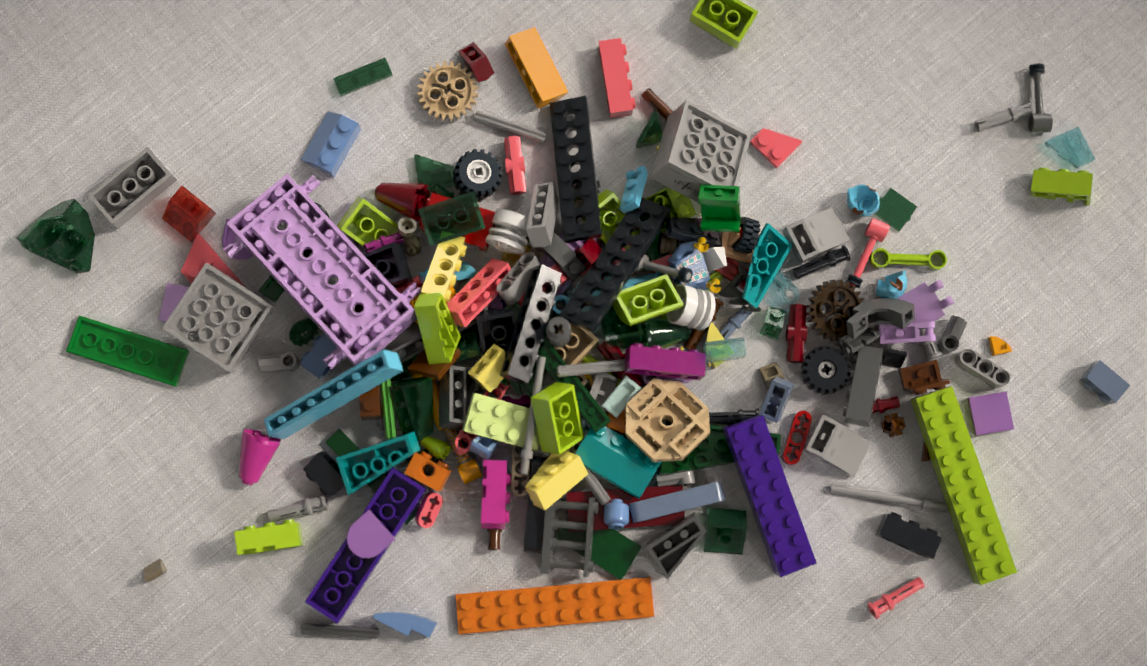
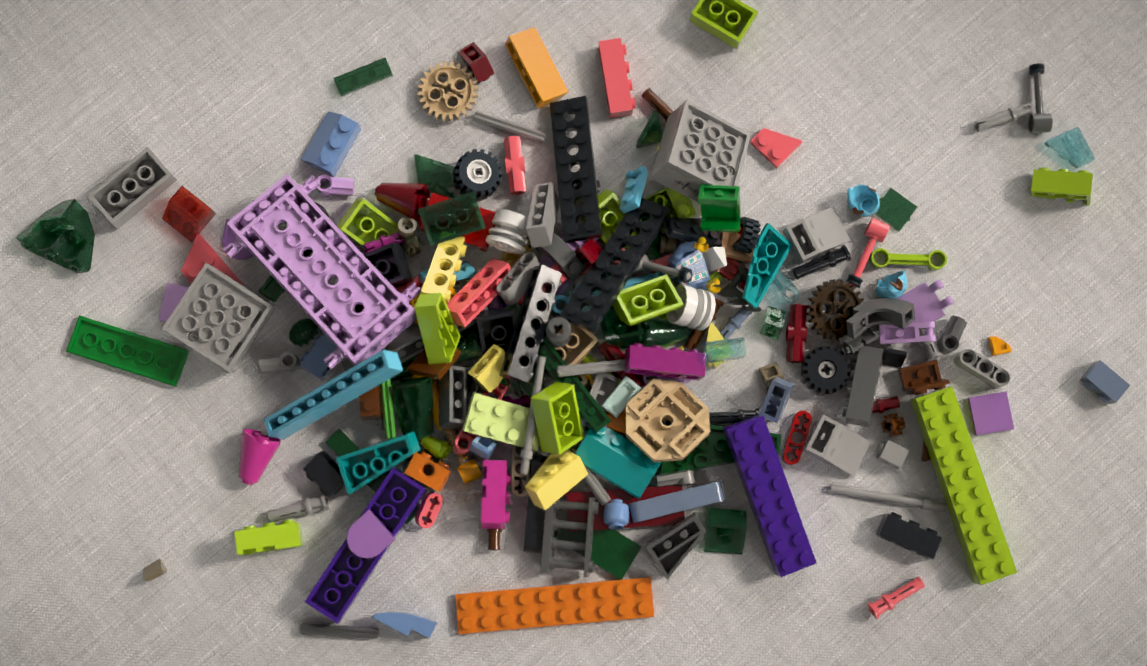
none -> lavender piece [316,175,354,196]
none -> light grey brick [876,440,909,469]

